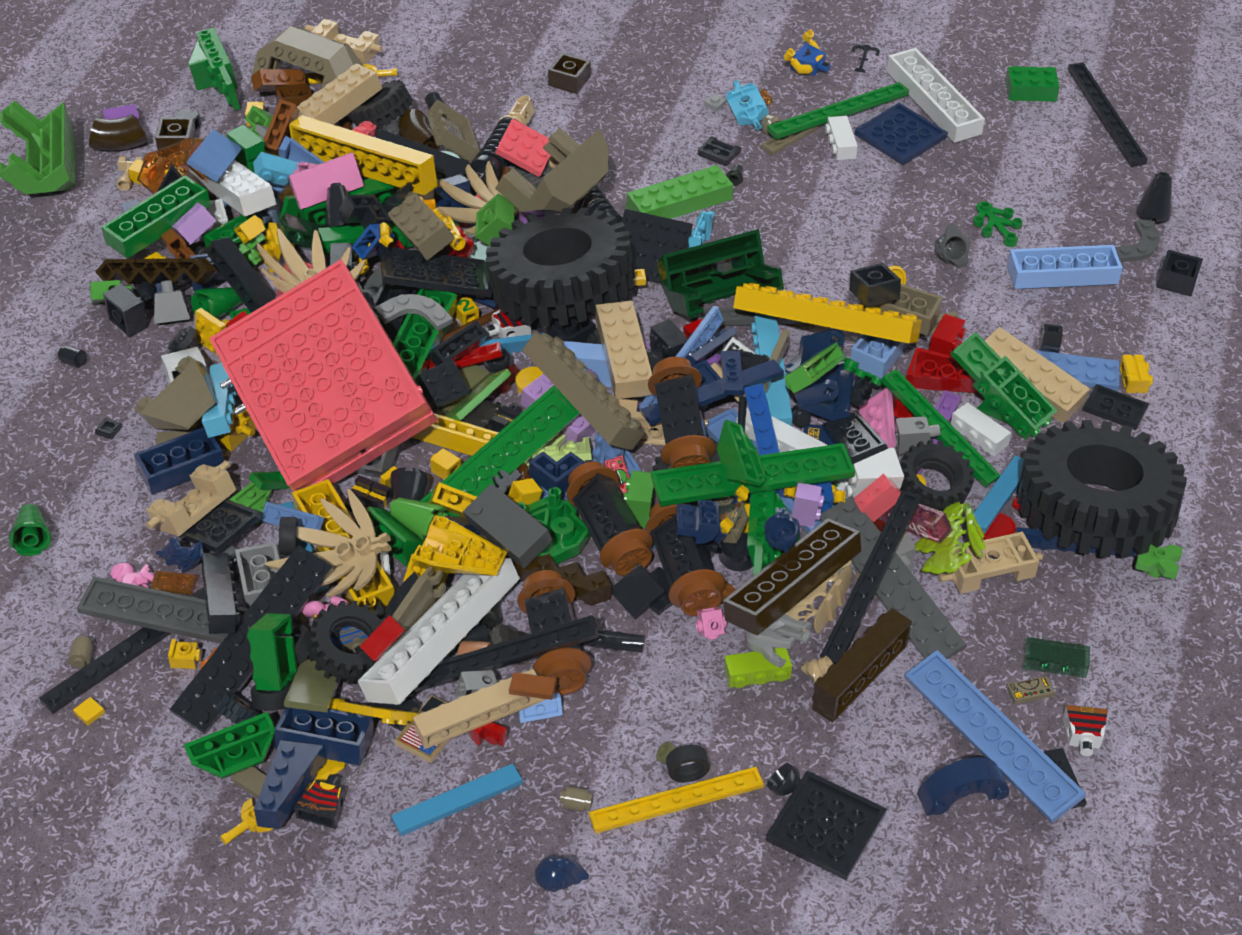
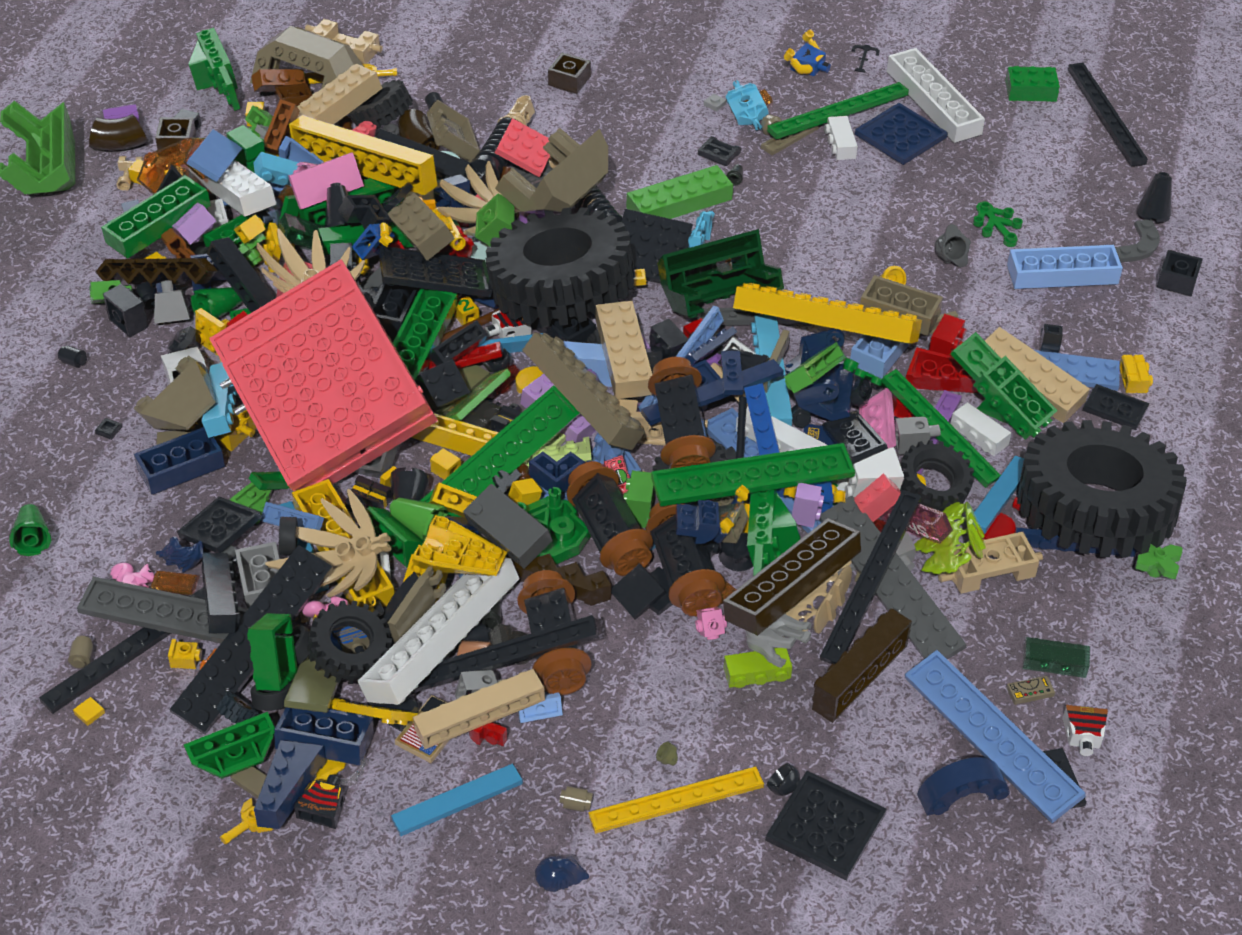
tan brick [146,460,236,537] -> none
red tile [359,615,406,662] -> none
light grey plate [375,294,453,331] -> none
dark orange tile [509,672,557,700] -> none
black axle [580,630,644,653] -> none
black tyre [666,744,710,783] -> none
green wedge [717,420,767,486] -> none
dark blue hair [764,507,800,553] -> none
tan animal [801,656,833,682] -> none
black brick [849,262,901,307] -> none

